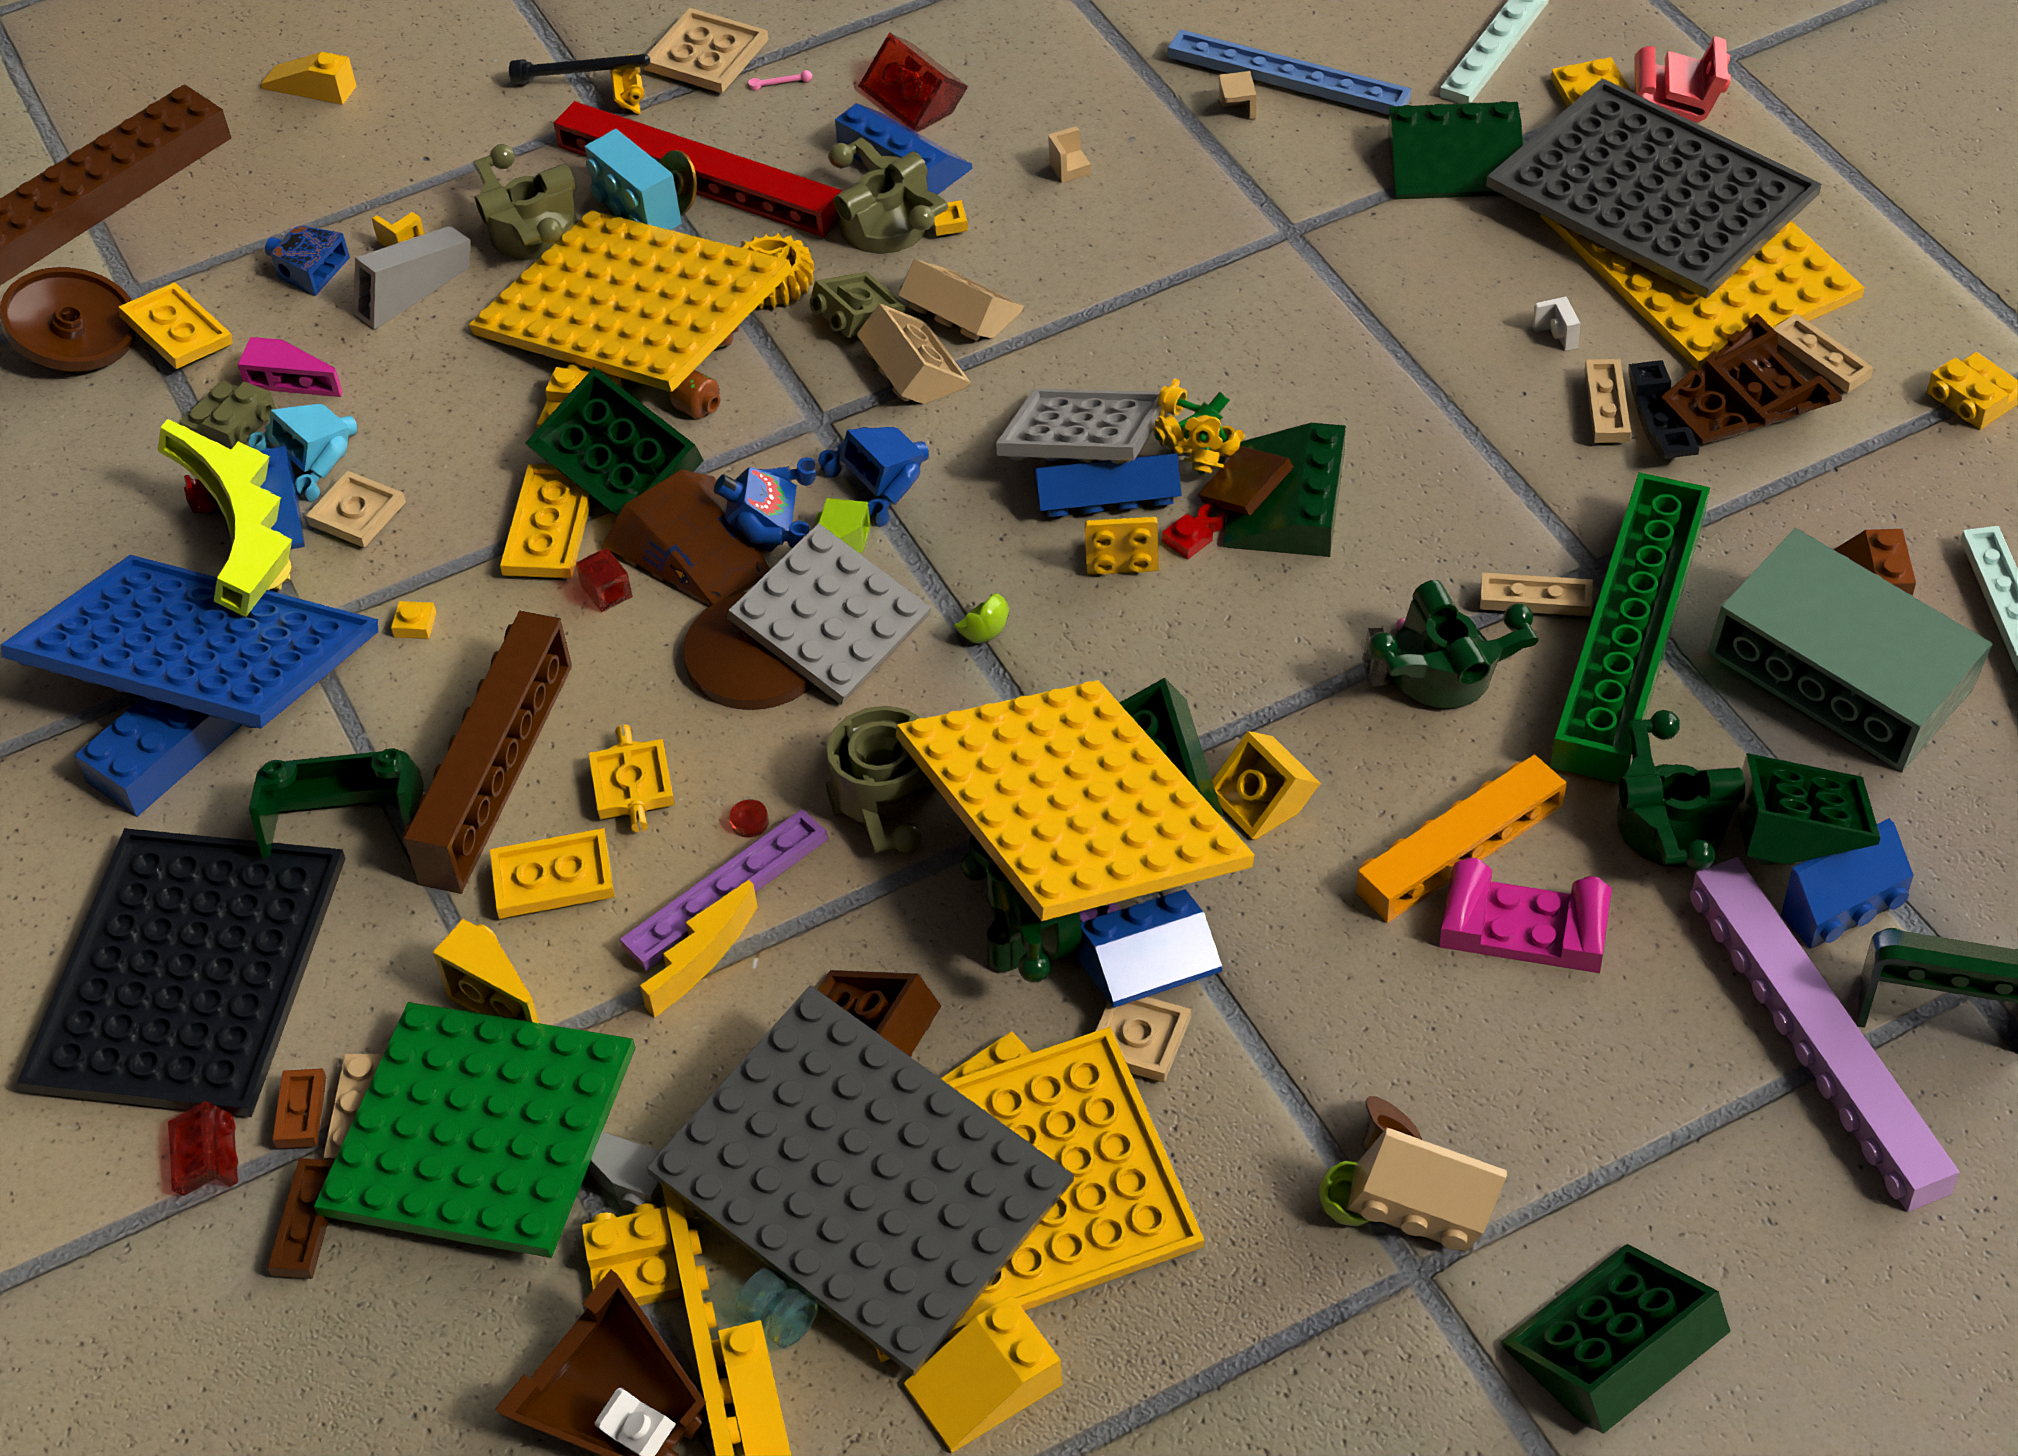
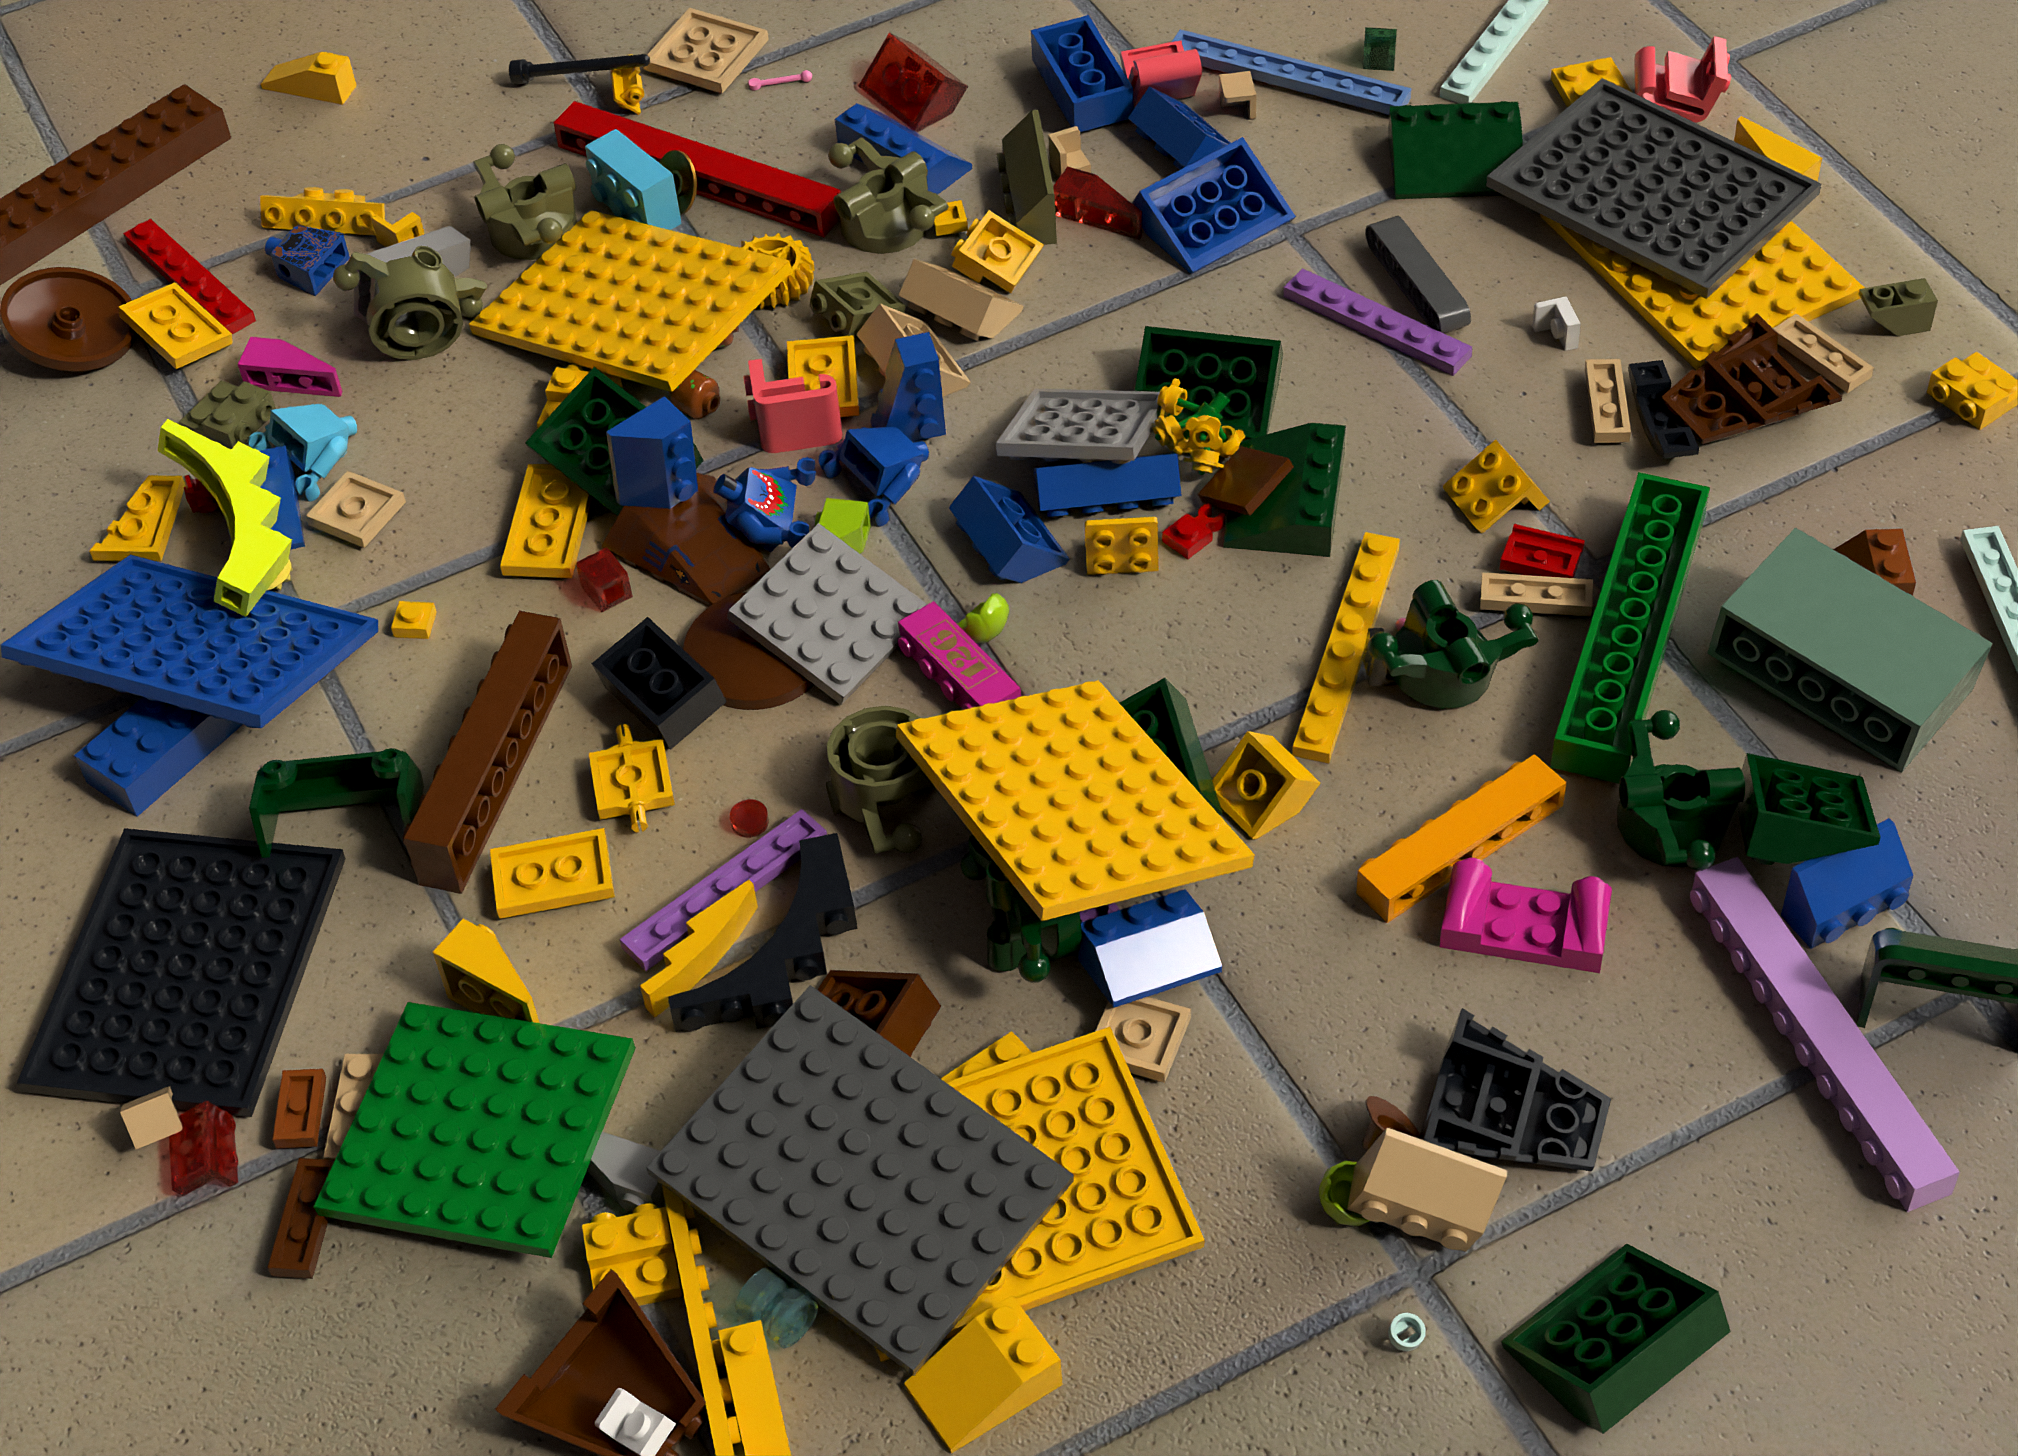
none -> yellow wing [89,475,186,561]
none -> tan panel [120,1086,183,1149]
none -> red plate [123,218,256,334]
none -> yellow bracket [260,187,385,236]
none -> olive piece [333,246,487,360]
none -> black brick [591,617,727,750]
none -> blue slope [606,396,698,509]
none -> black arch [668,833,858,1032]
none -> coral piece [743,359,843,453]
none -> yellow plate [787,335,860,417]
none -> blue wedge [870,332,946,442]
none -> dark pink brick [898,601,1021,710]
none -> blue slope [949,475,1070,583]
none -> yellow plate [951,210,1044,293]
none -> olive slope [997,110,1057,245]
none -> blue brick [1031,15,1134,132]
none -> clear red slope [1053,166,1142,240]
none -> coral piece [1120,40,1202,107]
none -> blue slope [1128,86,1231,170]
none -> blue slope [1129,137,1296,275]
none -> dark green slope [1135,326,1283,439]
none -> medium lavender plate [1284,268,1472,376]
none -> yellow plate [1292,532,1400,764]
none -> clear green slope [1363,27,1398,71]
none -> dark grey beam [1365,216,1471,333]
none -> light aqua hinge [1388,1313,1426,1351]
none -> black wedge [1420,1008,1611,1171]
none -> yellow bracket [1443,439,1550,533]
none -> red plate [1499,524,1585,578]
none -> yellow slope [1734,116,1822,182]
none -> olive slope [1859,278,1938,336]

